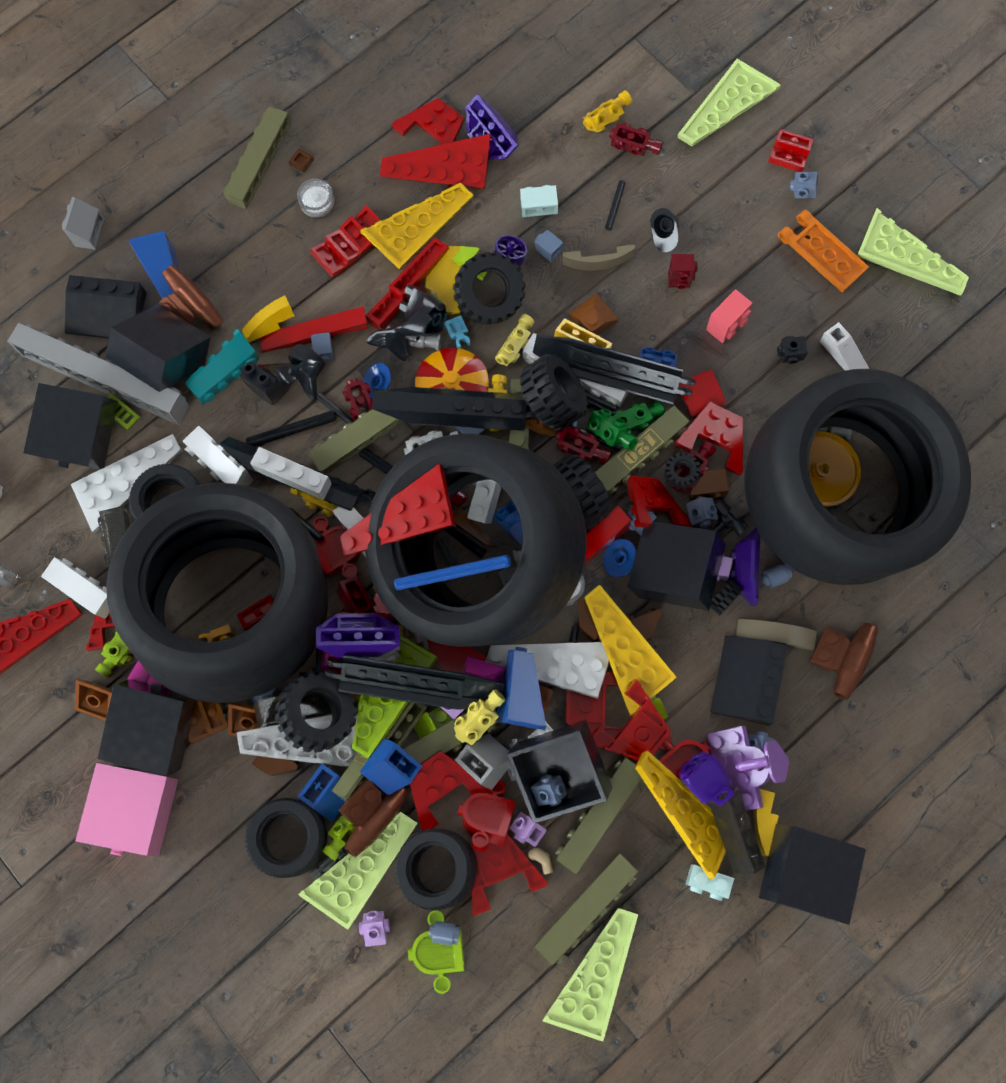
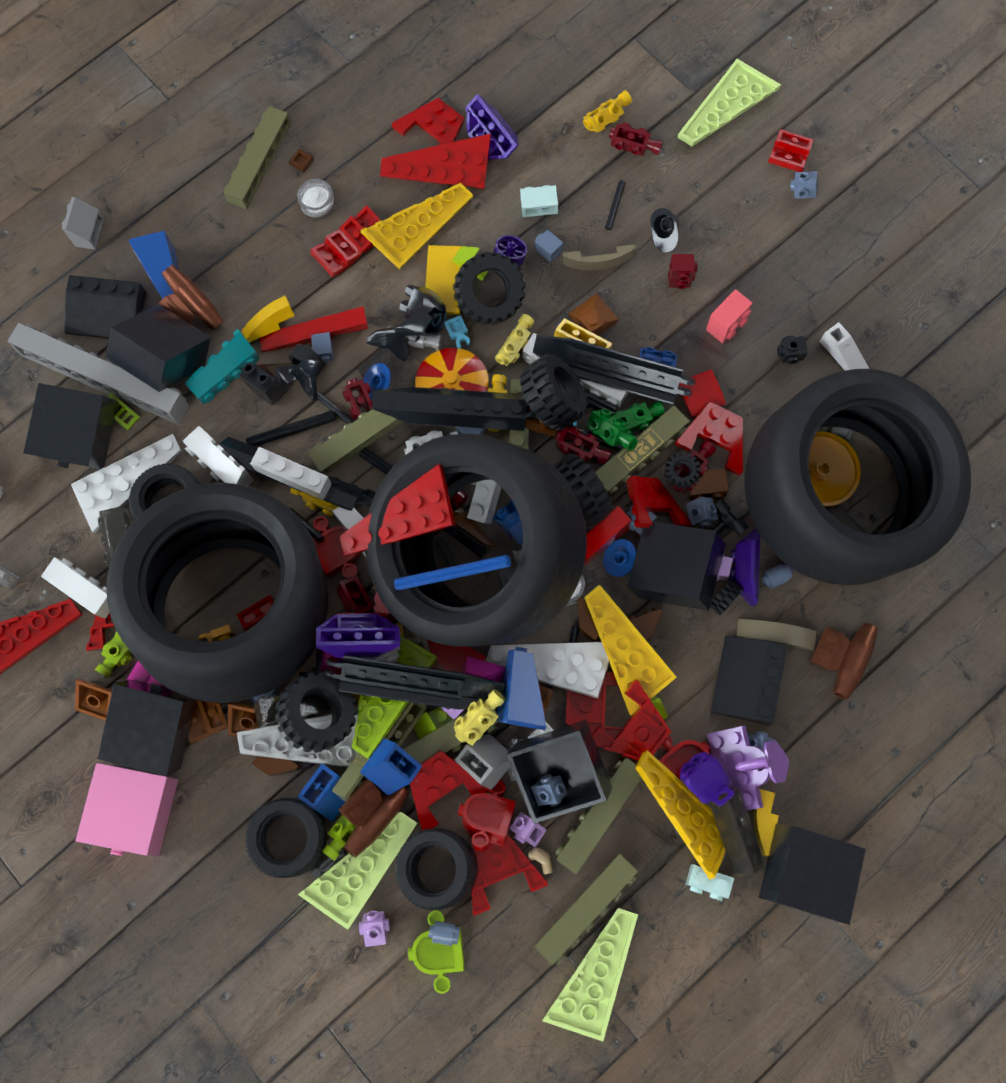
red slope [366,238,449,330] -> none
orange hinge [778,210,869,293] -> none
yellowish green wing [857,208,969,296] -> none

